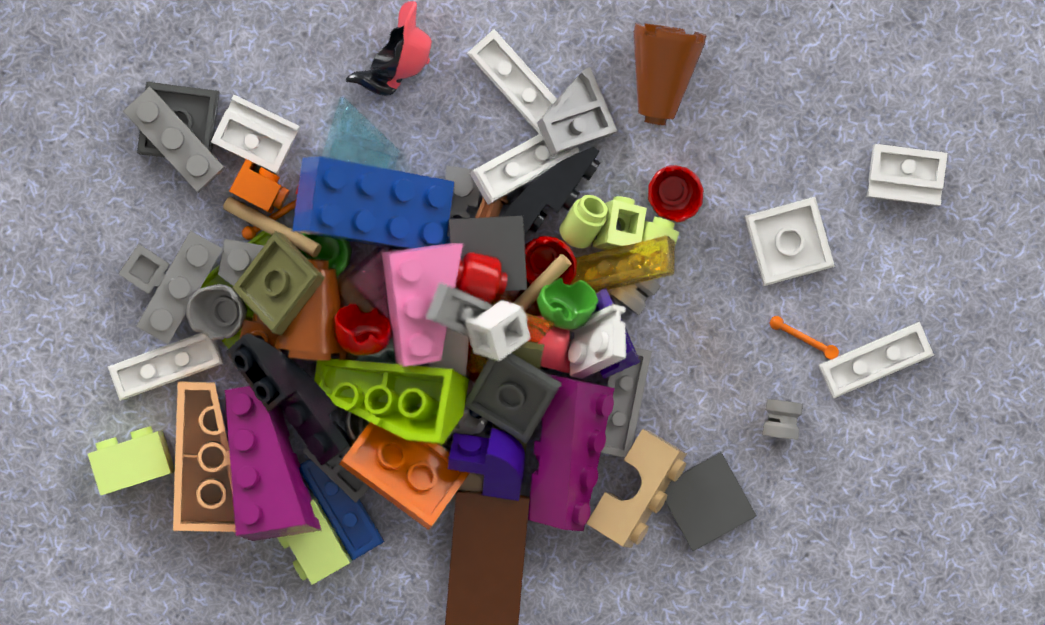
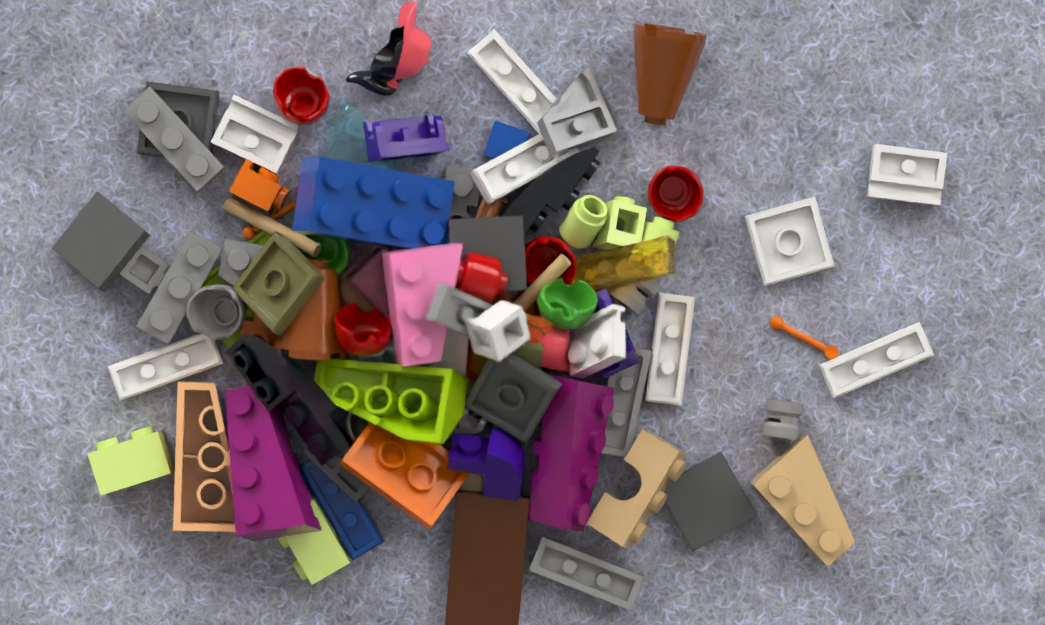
none -> dark grey tile [52,191,150,292]
none -> red hair [273,66,330,125]
none -> dark purple hinge [363,114,449,163]
none -> blue tile [483,121,529,159]
none -> light grey plate [529,535,644,611]
none -> white tile [645,293,695,406]
none -> tan wedge [750,434,855,567]

